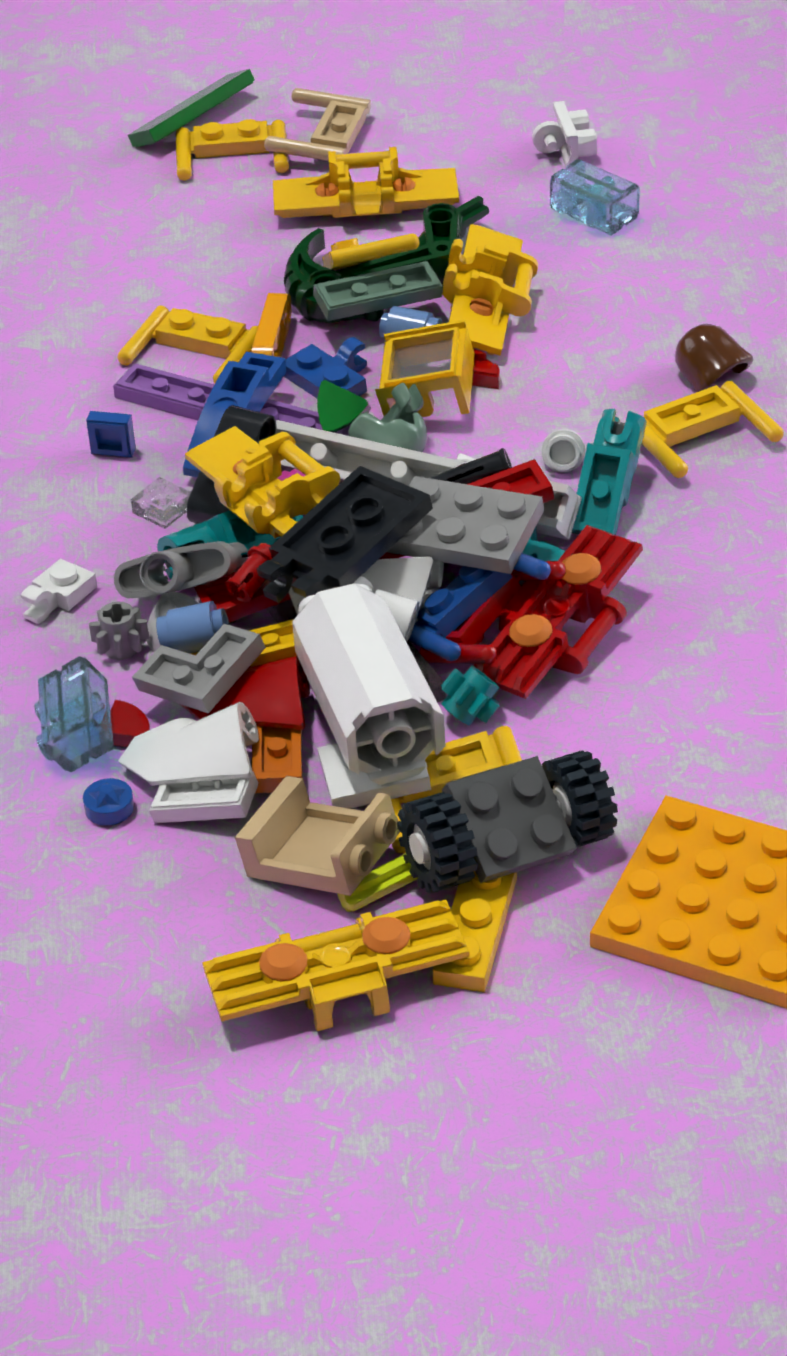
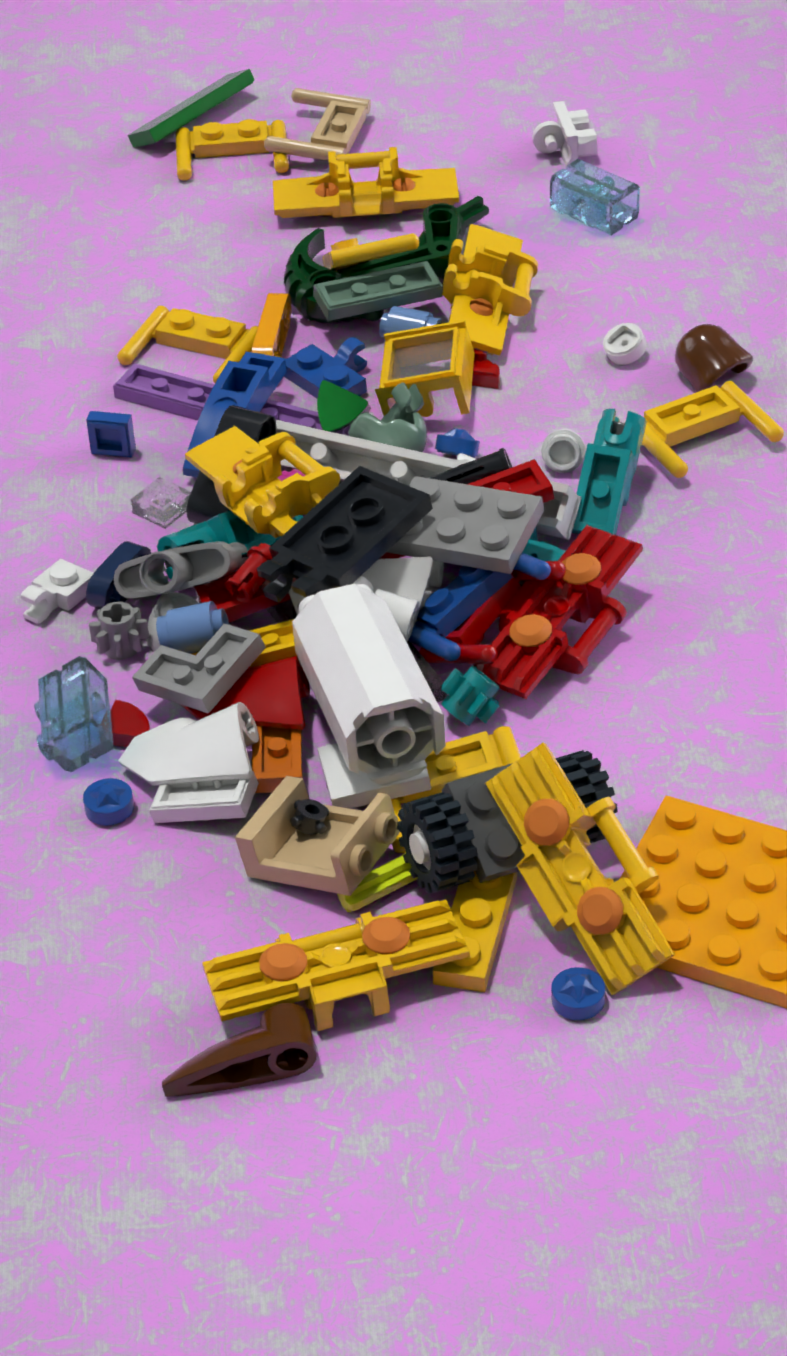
none -> dark blue beam [86,541,151,610]
none -> reddish brown piece [162,1003,316,1097]
none -> black piece [290,799,329,835]
none -> blue tile [435,428,480,458]
none -> yellow piece [485,742,675,995]
none -> blue tile [551,967,605,1020]
none -> white tile [603,323,647,365]

